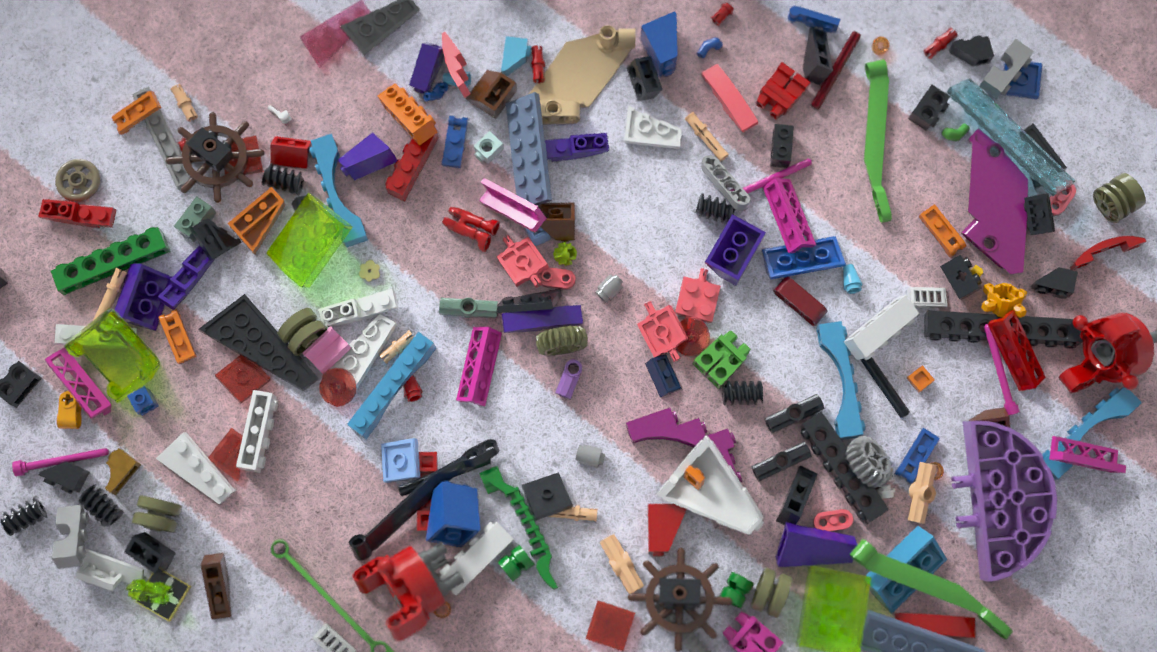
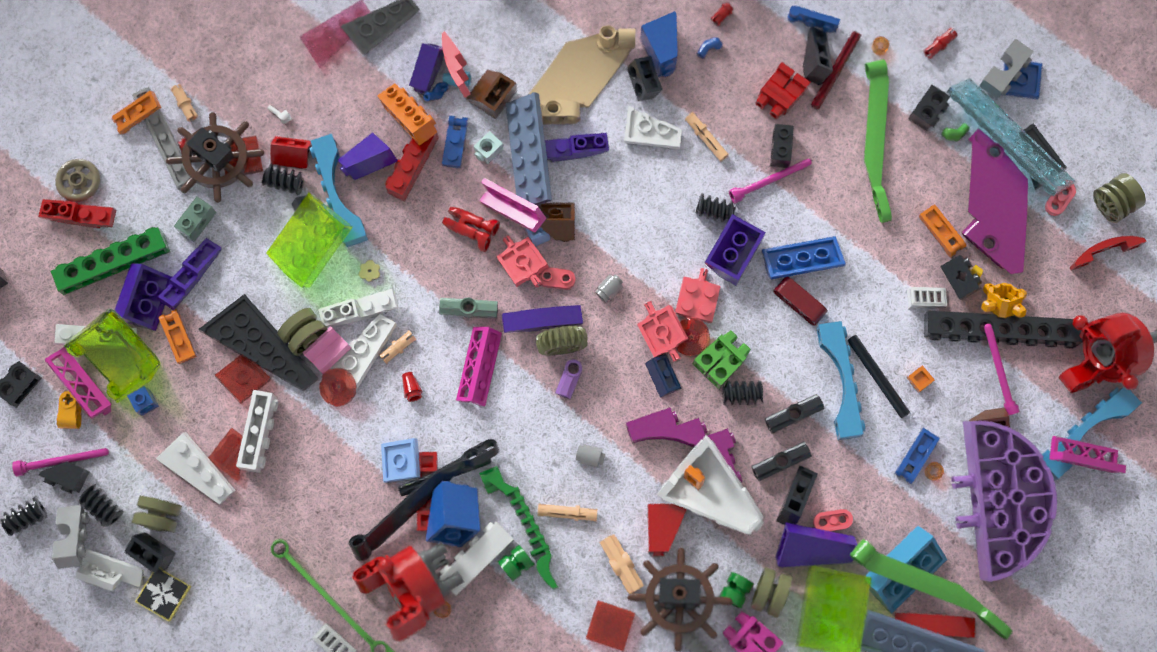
light nougat pin [93,268,128,325] -> none
pearl gold arch [105,448,141,495] -> none
clear neon green hinge [126,579,172,605] -> none
black wing [190,218,242,261] -> none
reddish brown slope [200,553,232,620] -> none
orange wedge [228,187,286,255] -> none
dark azure arch [347,332,437,440] -> none
black wing [497,288,562,313] -> none
medium azure slope [501,36,531,76] -> none
black plate [522,472,573,520] -> none
red pin [530,45,545,84] -> none
lime gear [553,242,577,266] -> none
light grey beam [701,155,750,211] -> none
coral slope [702,64,759,132] -> none
dark pink fence [763,178,816,253] -> none
black brick [800,411,889,524] -> none
medium azure cone [843,264,863,294] -> none
white brick [844,295,919,360] -> none
light grey gear [846,435,894,488] -> none
white plate [876,484,896,499] -> none
light nougat piece [908,462,937,524] -> none
black slope [949,35,994,66] -> none
red fence [988,310,1046,391] -> none
black bracket [1024,193,1055,235] -> none
black slope [1031,267,1078,299] -> none

